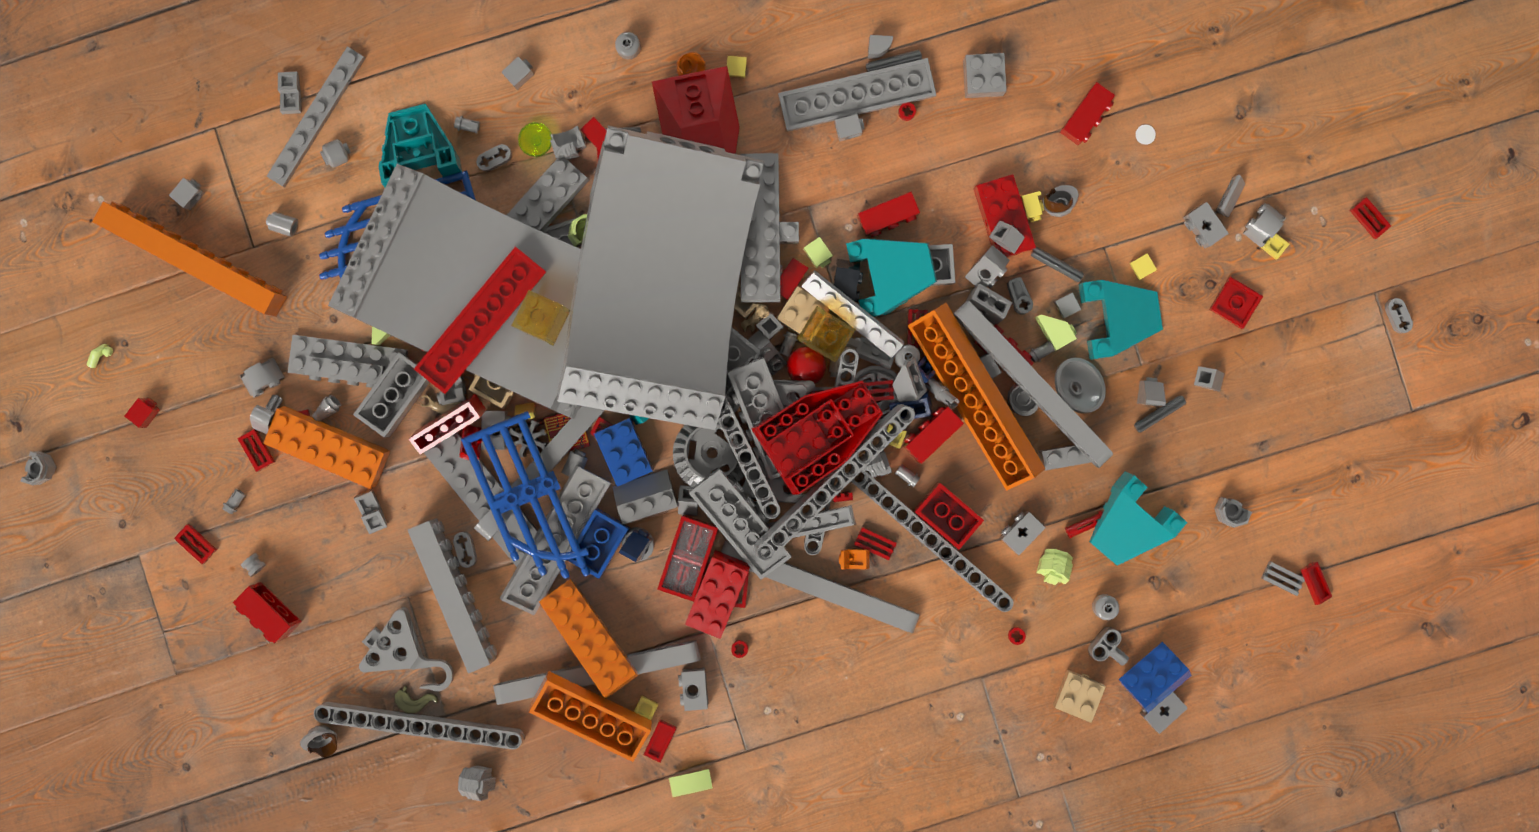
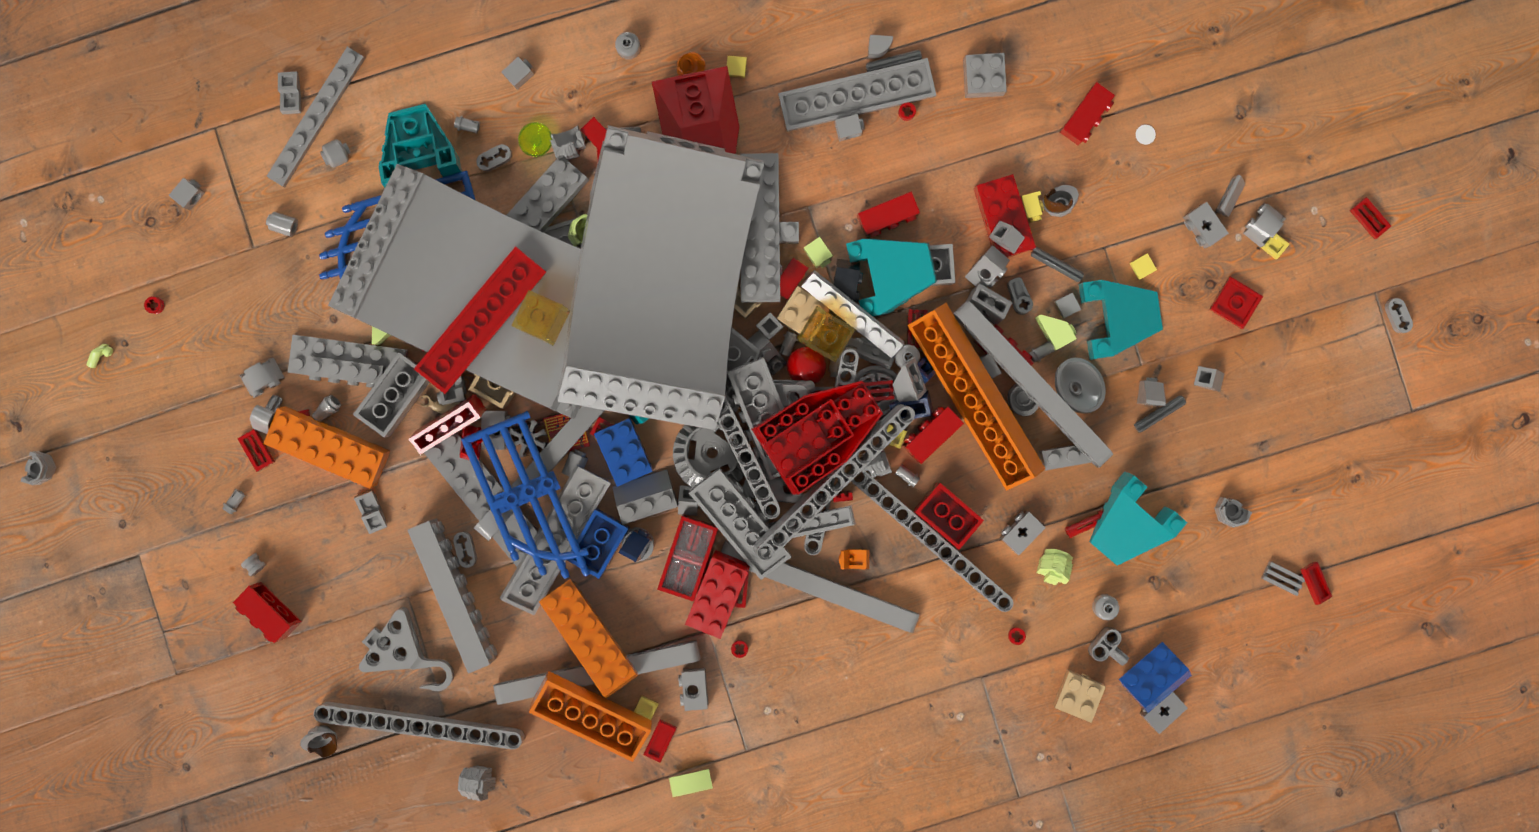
orange brick [92,201,287,317] -> none
red brick [124,397,160,428] -> none
red tile [174,524,217,564] -> none
olive piece [395,686,439,713] -> none
light yellow tile [514,402,536,419] -> none
tan arm [741,304,770,333] -> none
red tile [854,527,897,560] -> none
light grey pin [925,378,959,410] -> none
none -> red bush [144,296,165,314]

